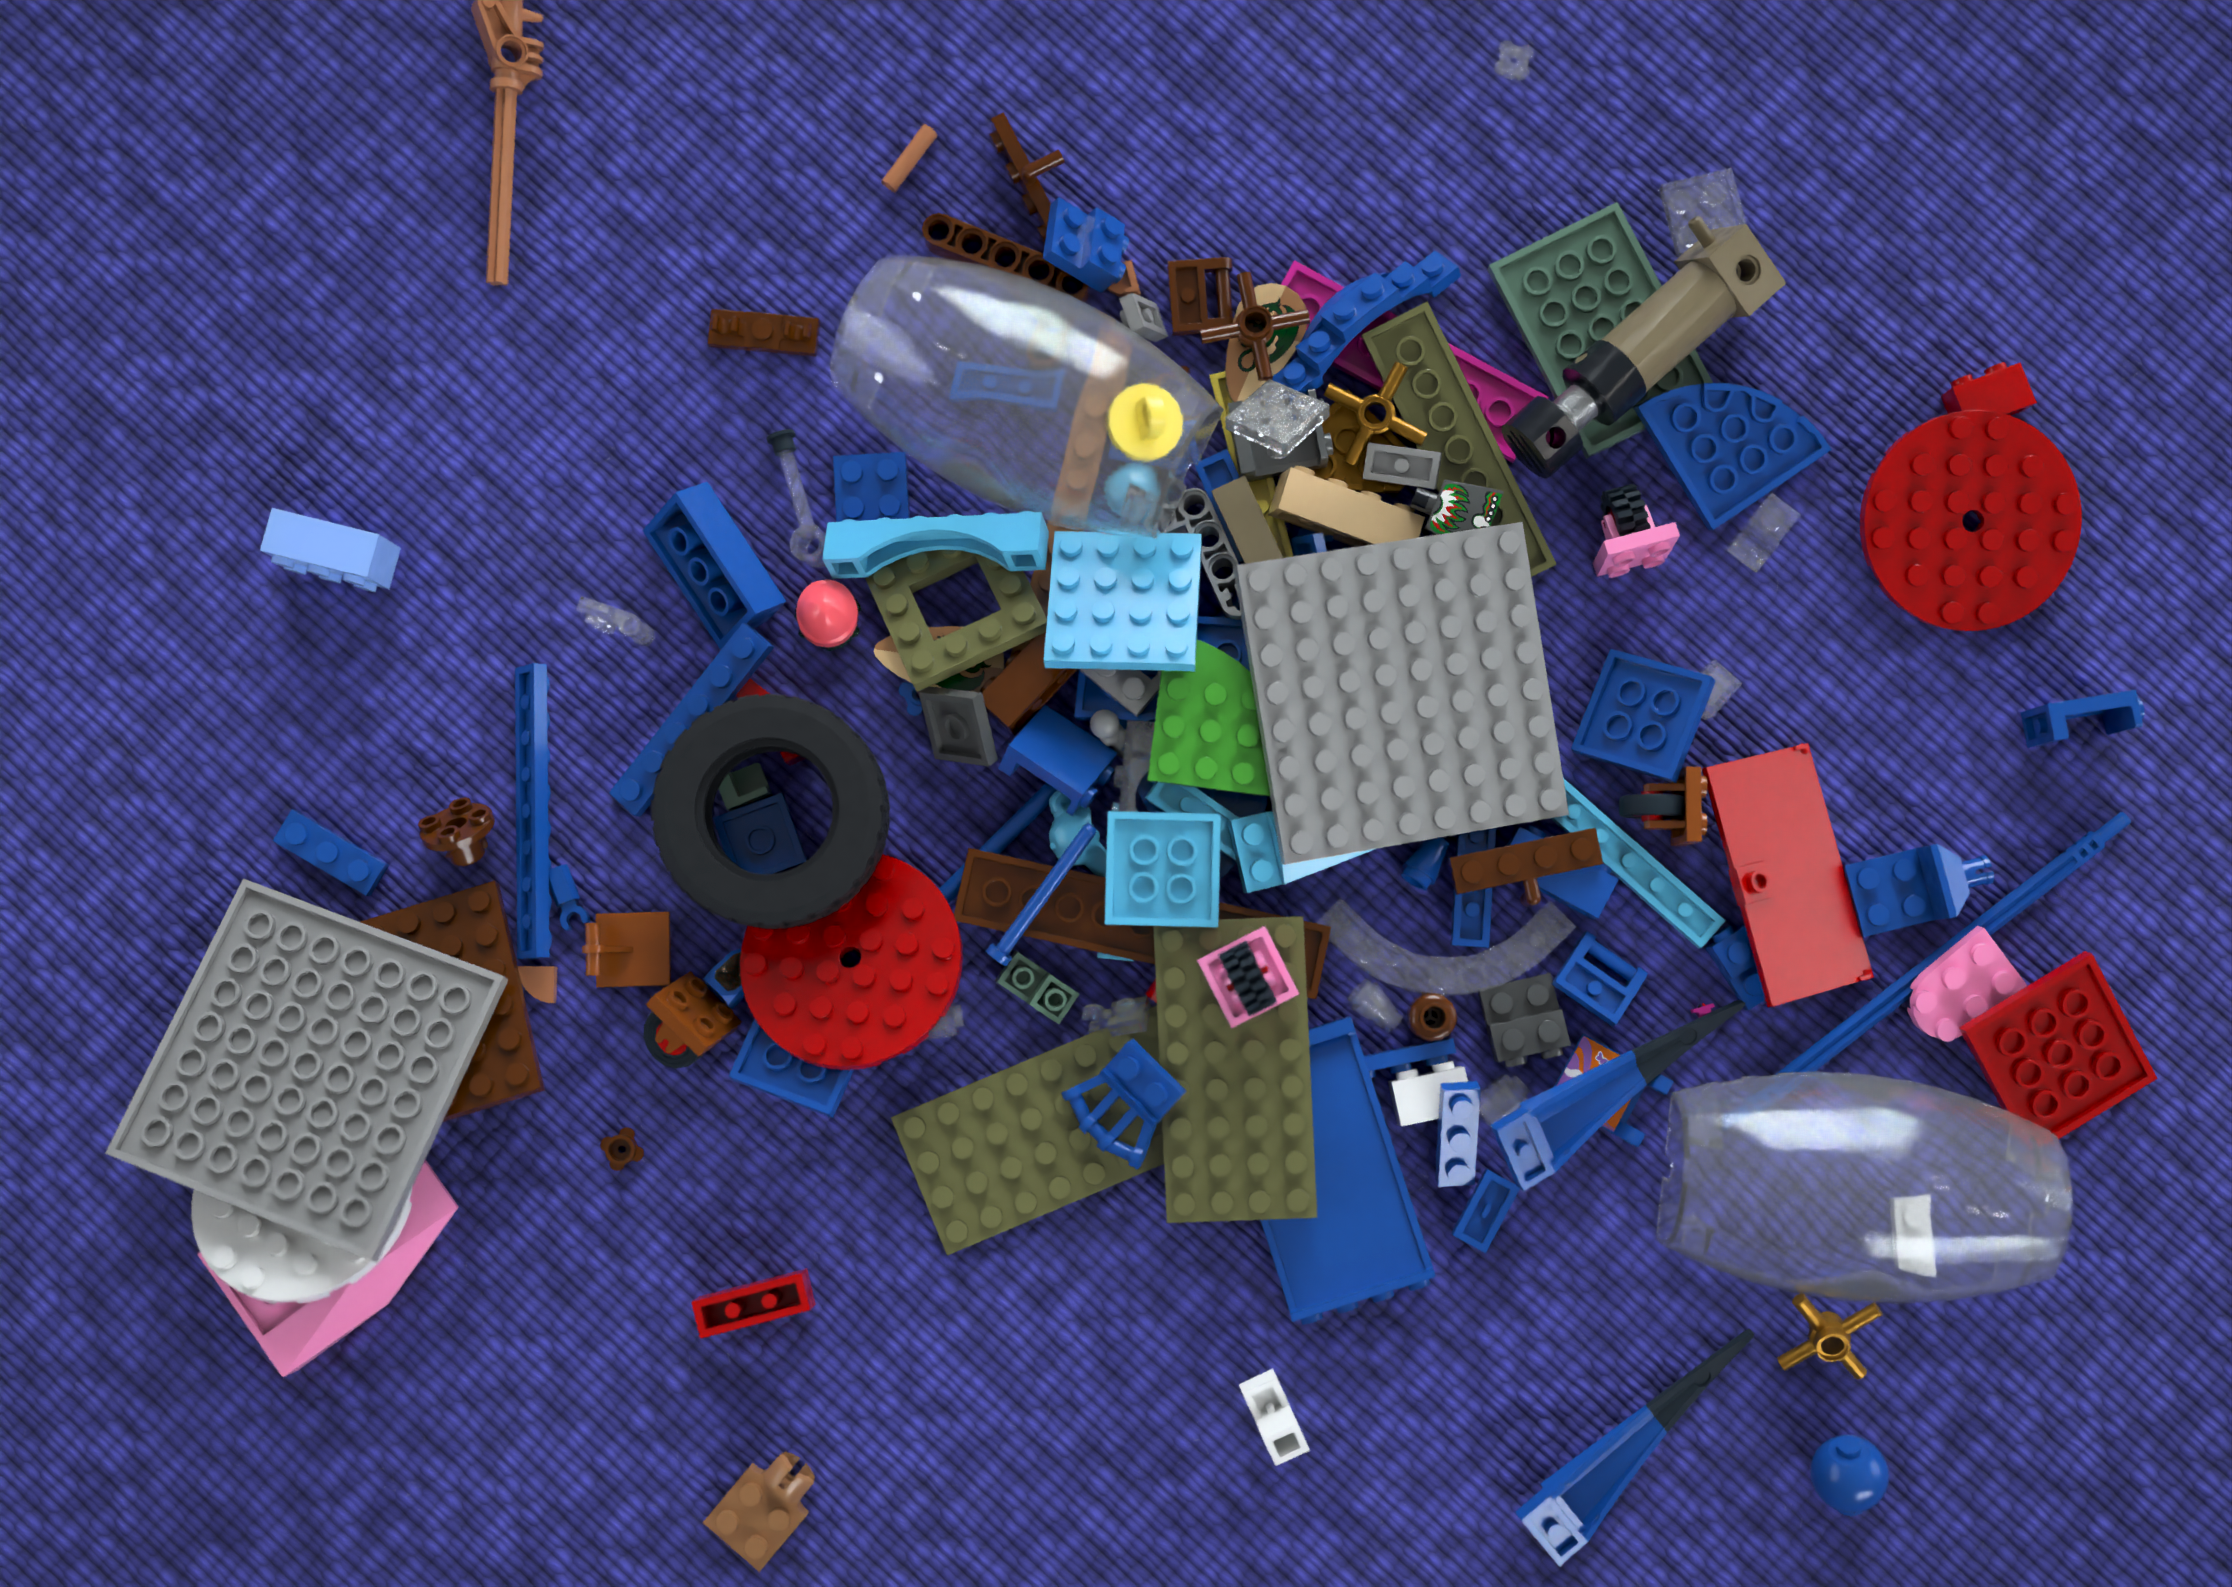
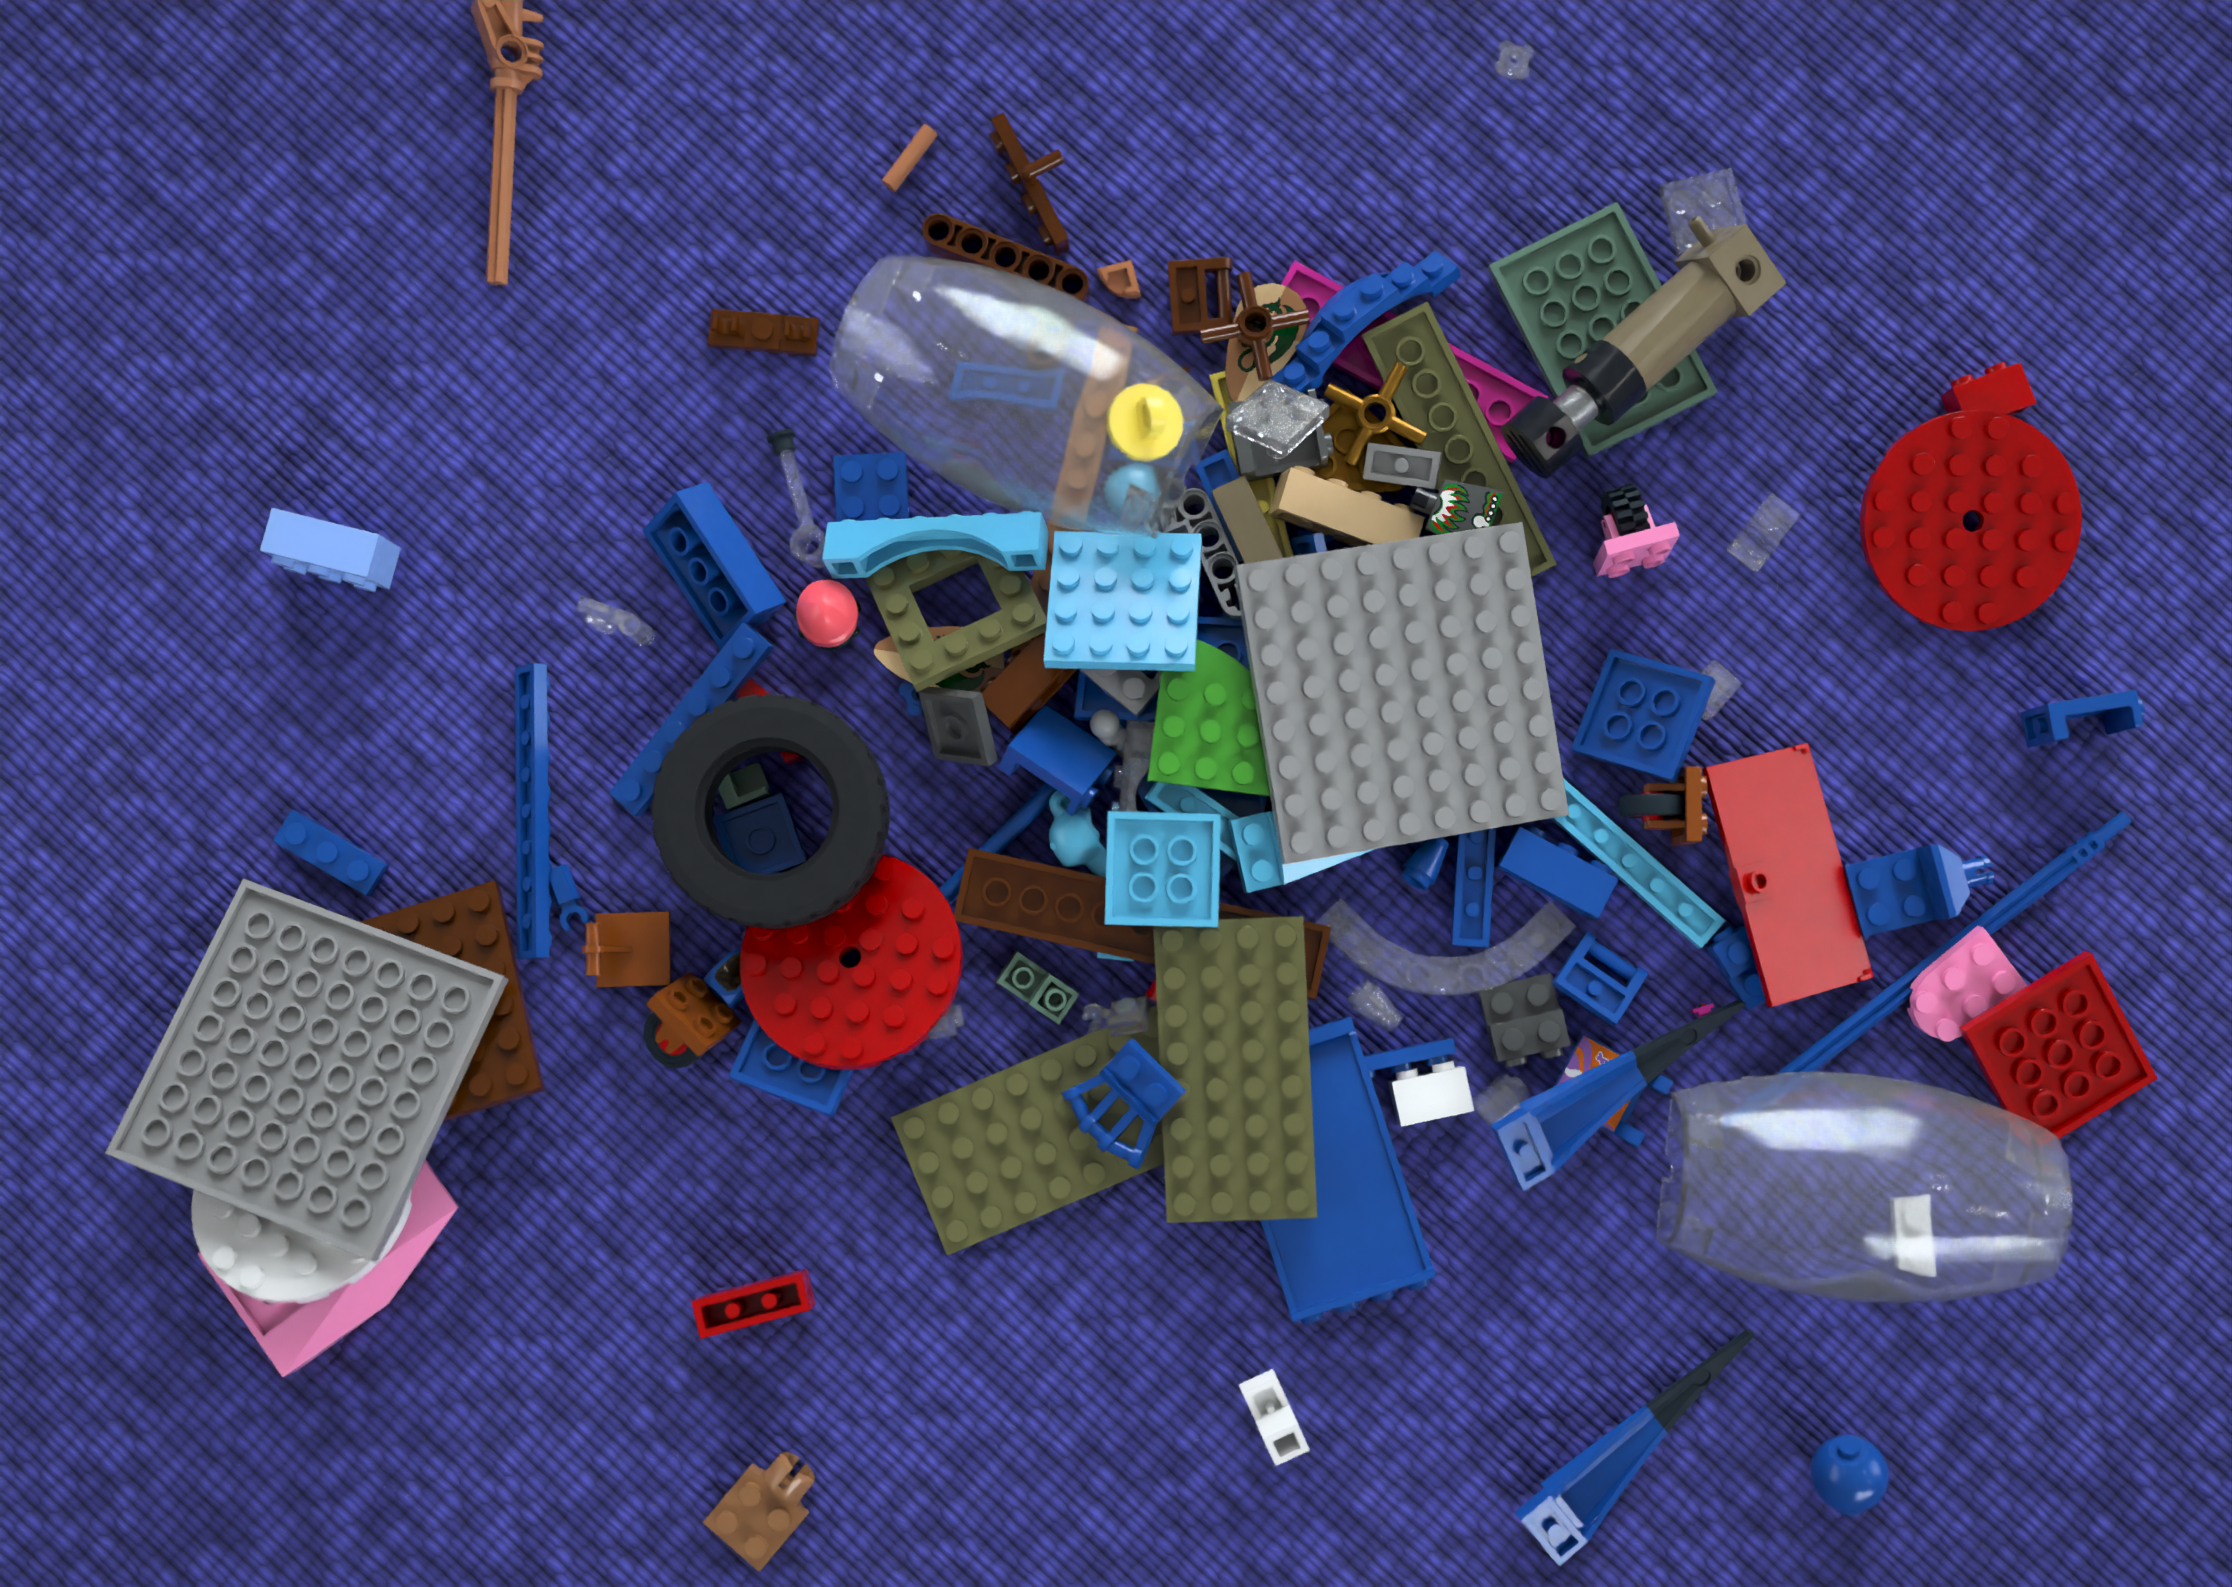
reddish brown plate [418,797,495,866] -> none
nougat tile [518,966,557,1003] -> none
reddish brown plate [600,1127,644,1171] -> none
blue bar [986,823,1096,966] -> none
blue plate [1043,197,1129,293] -> none
light grey plate [1119,293,1168,342] -> none
bright pink plate [1197,926,1299,1028] -> none
reddish brown head [1406,993,1457,1042] -> none
plate [1435,1081,1481,1187] -> none
reddish brown plate [1448,827,1604,906] -> none
blue plate [1451,1169,1520,1254] -> none
blue plate [1633,383,1832,530] -> none
pearl gold bar [1777,1293,1883,1380] -> none

